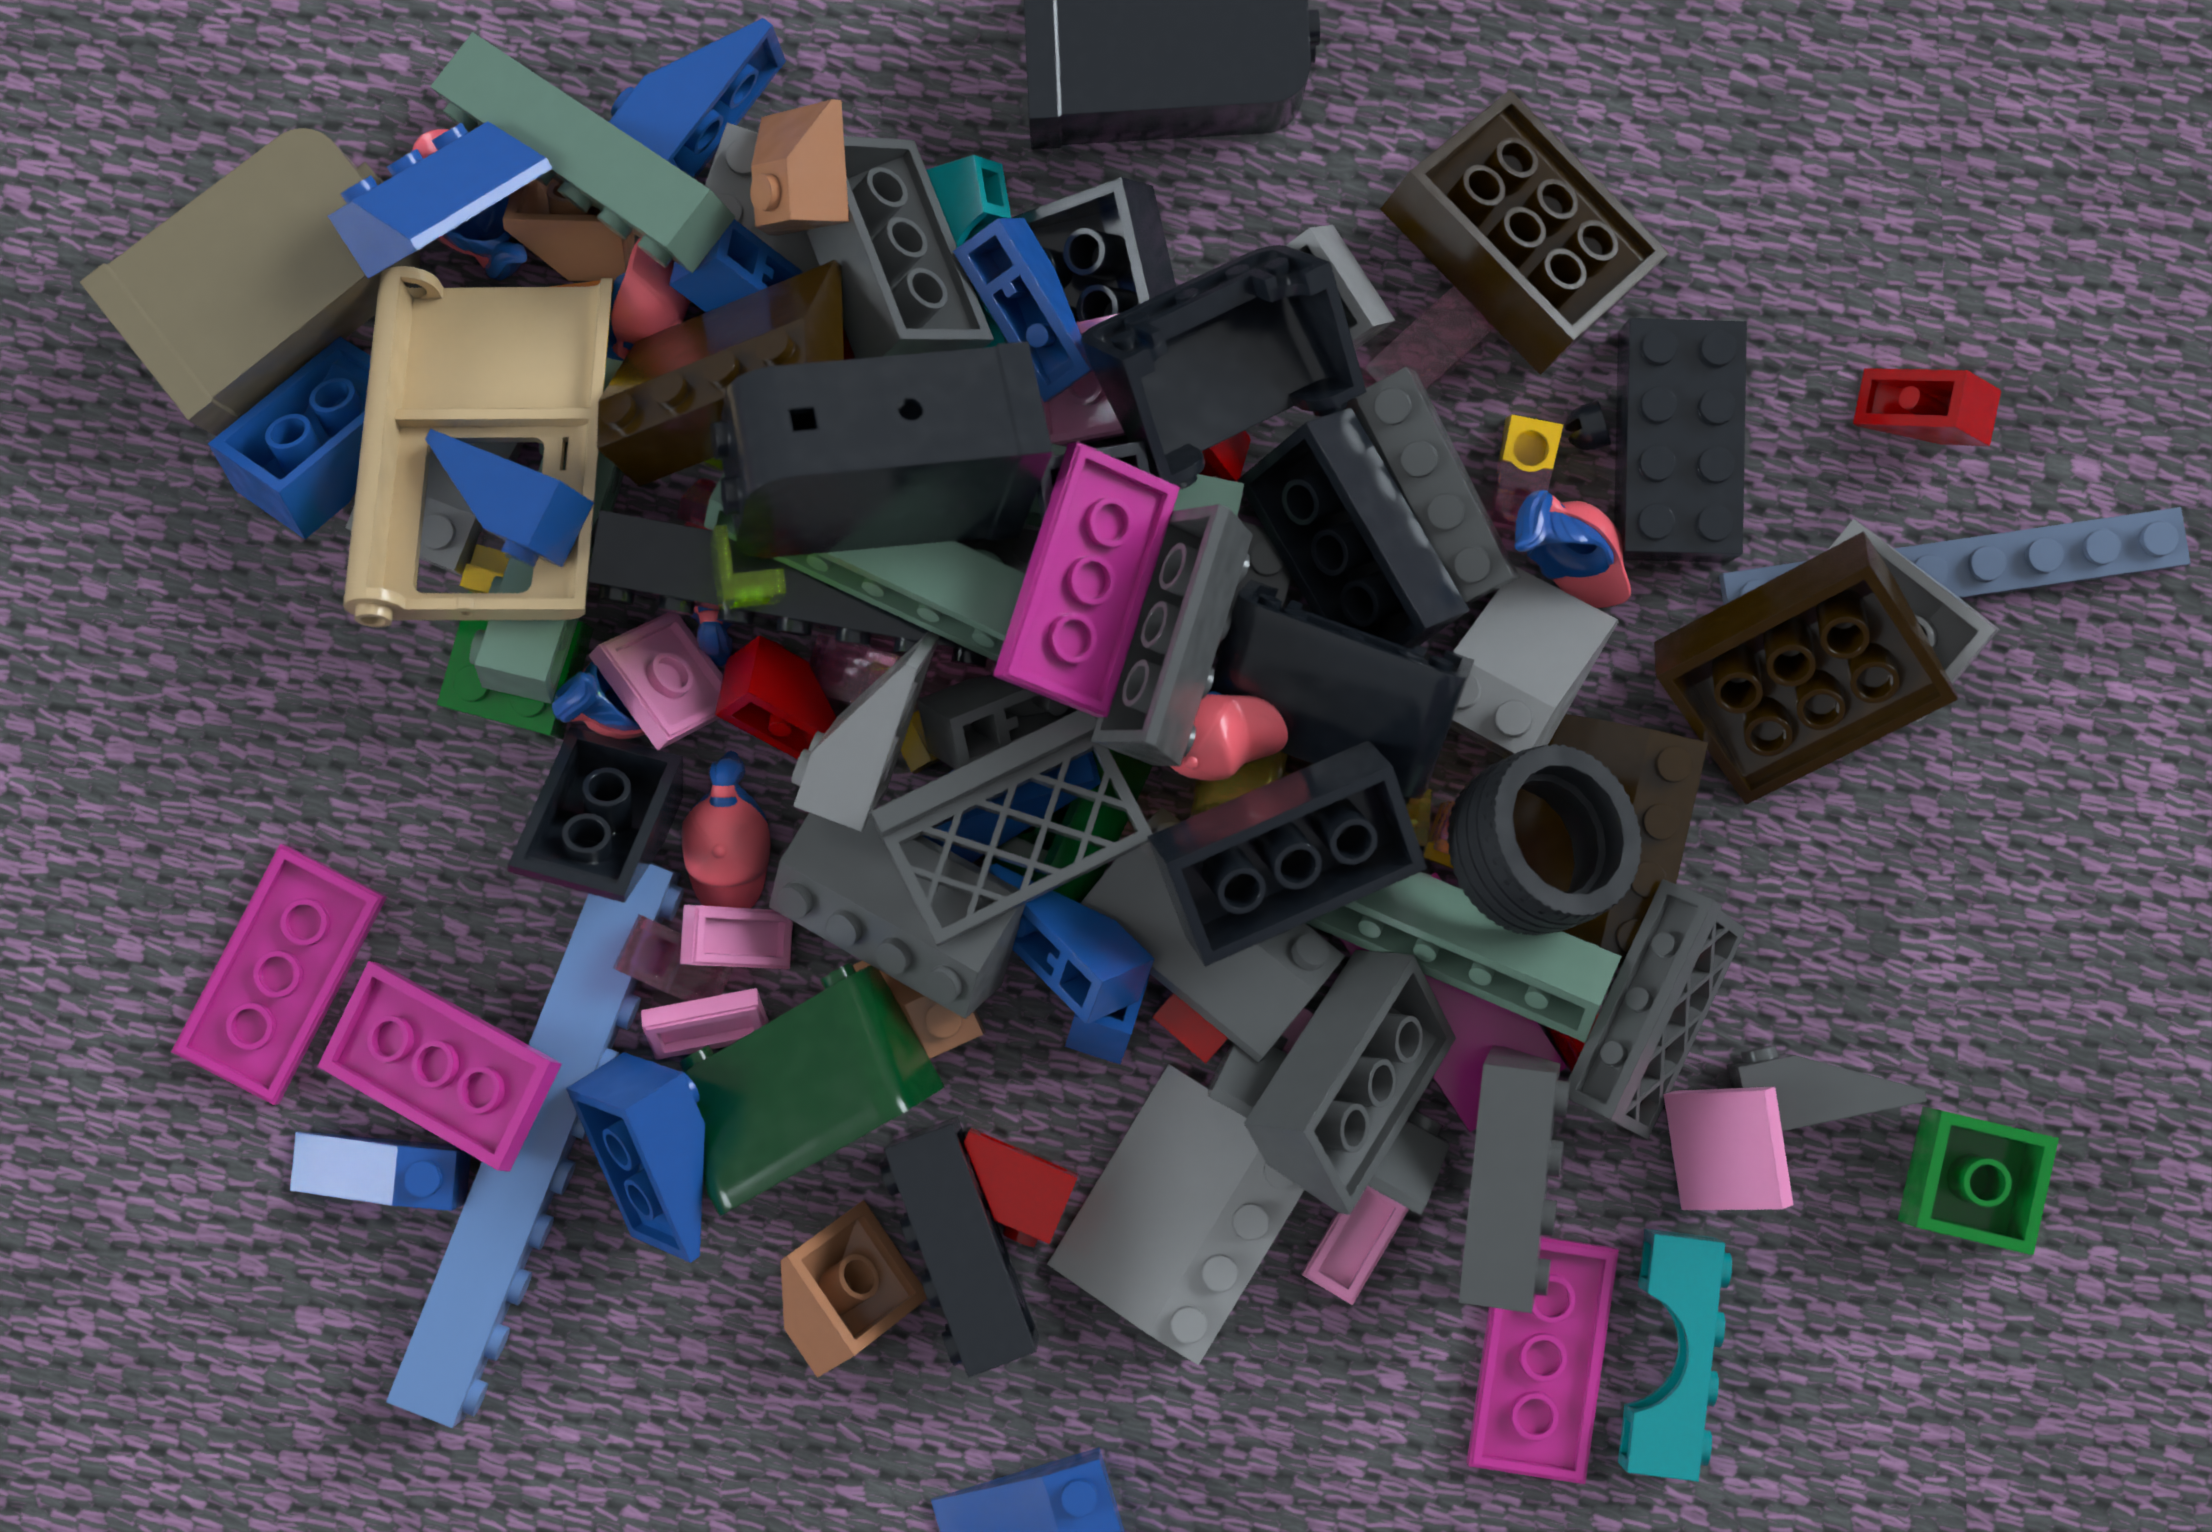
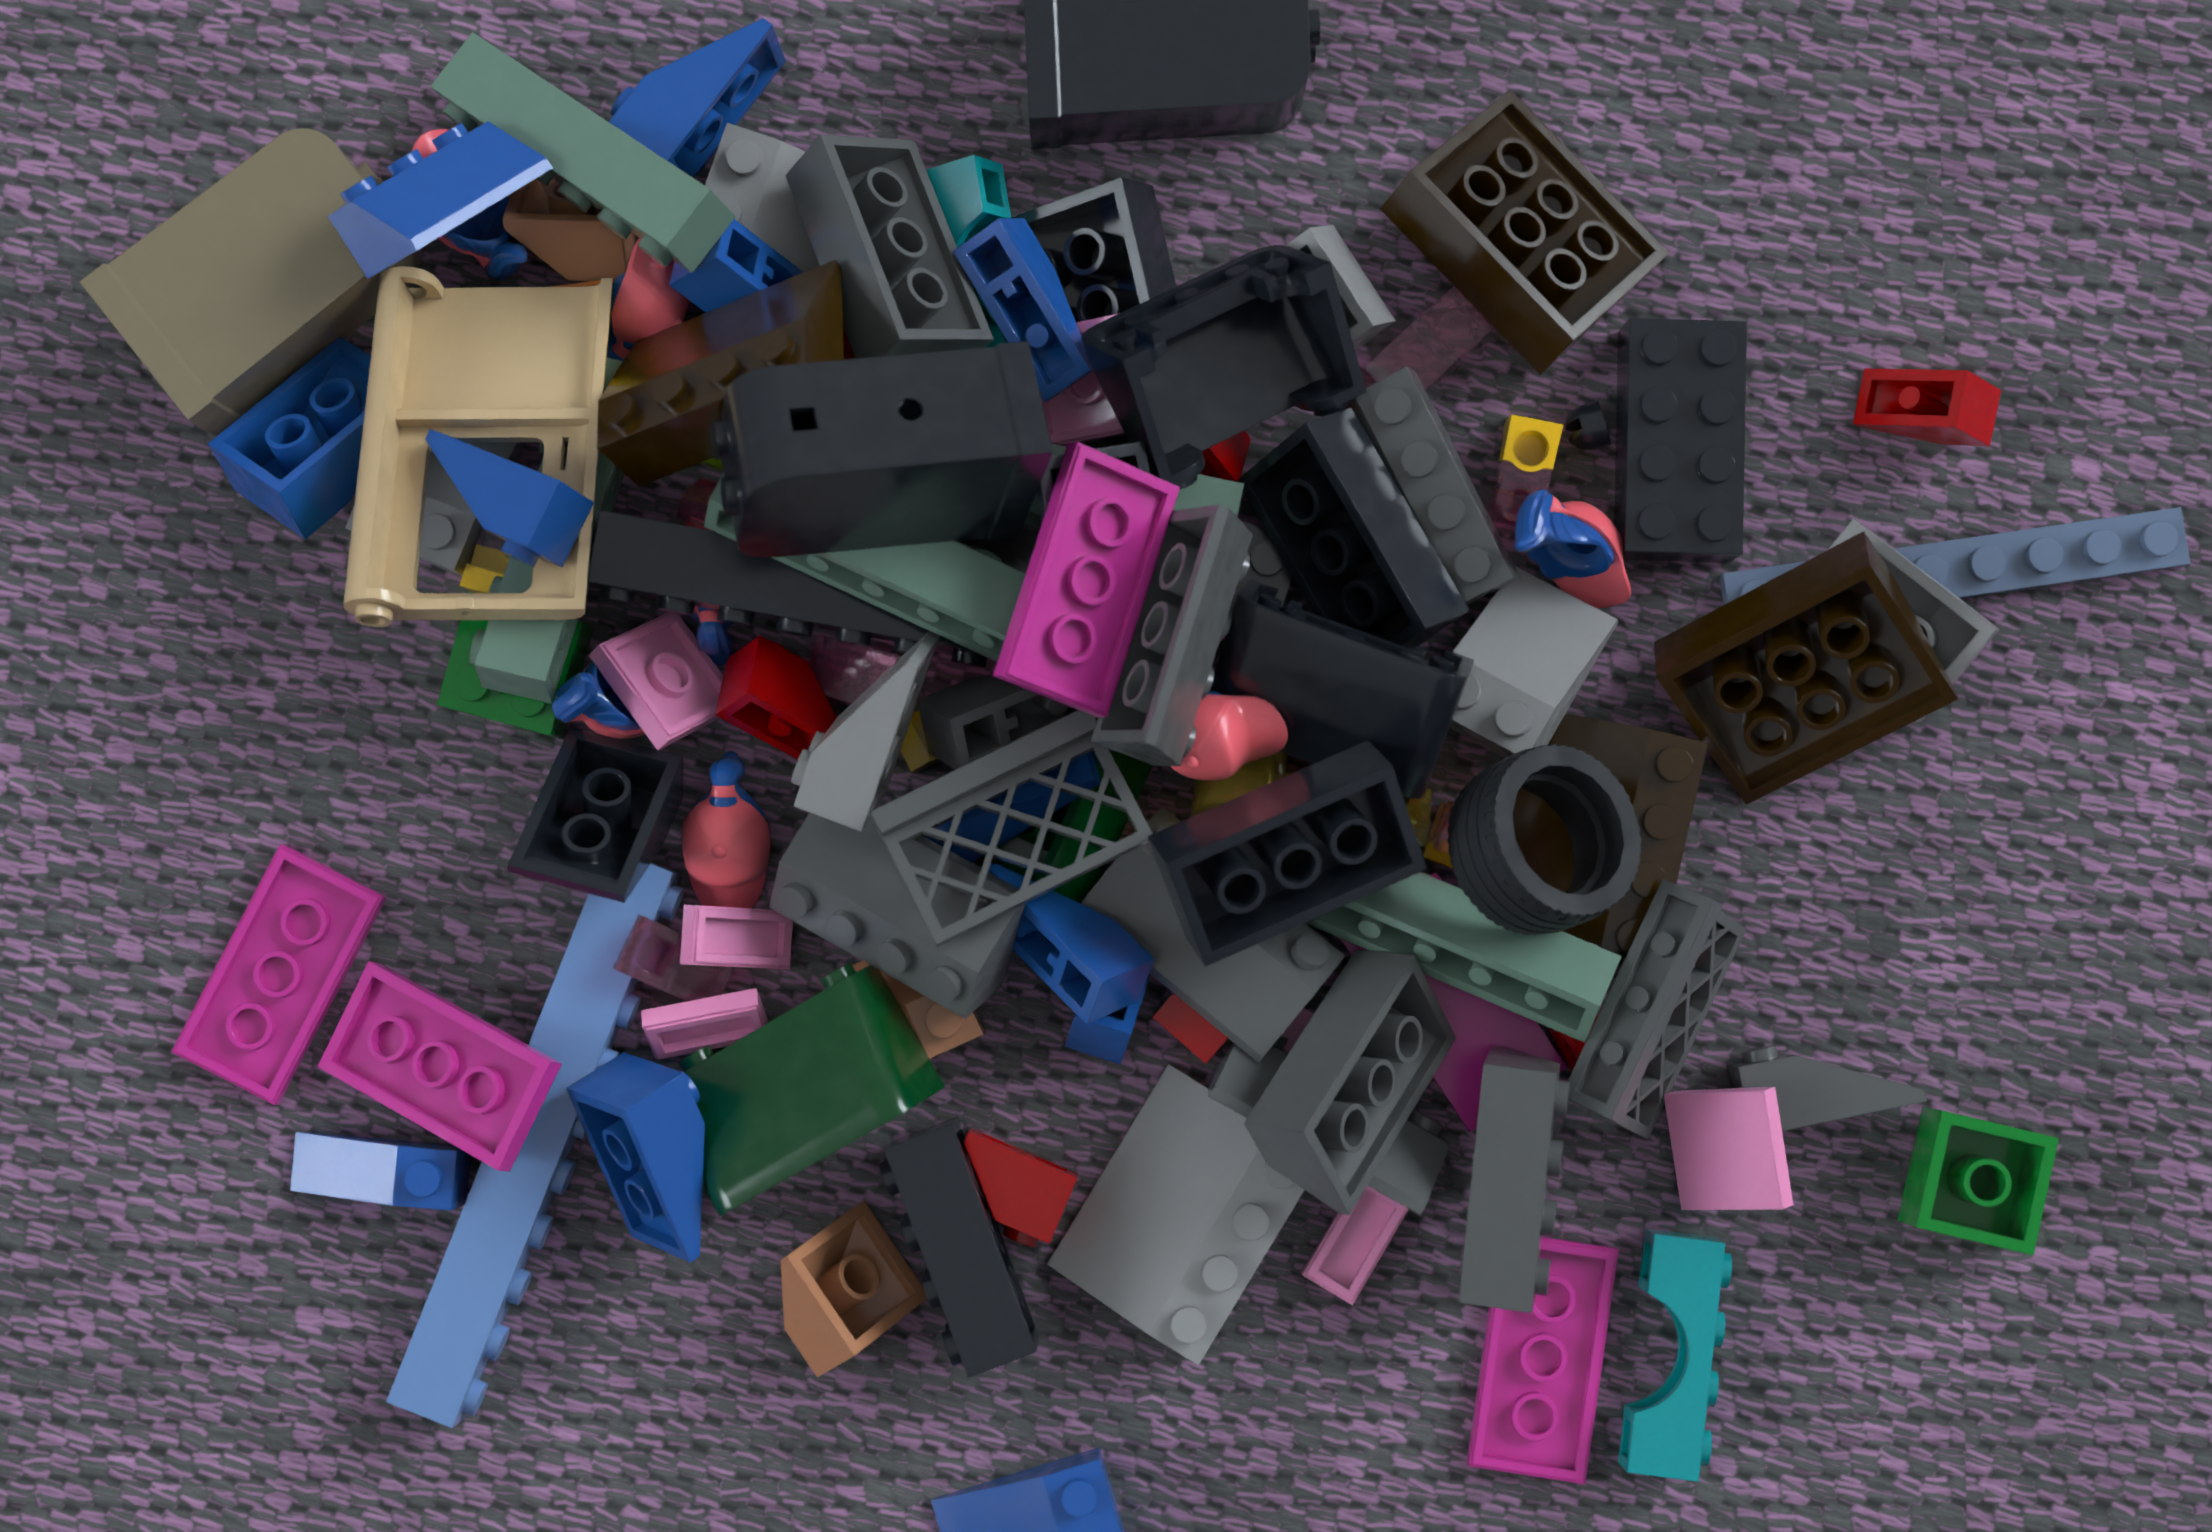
clear neon green panel [710,525,786,610] -> none
nougat slope [750,99,849,236] -> none

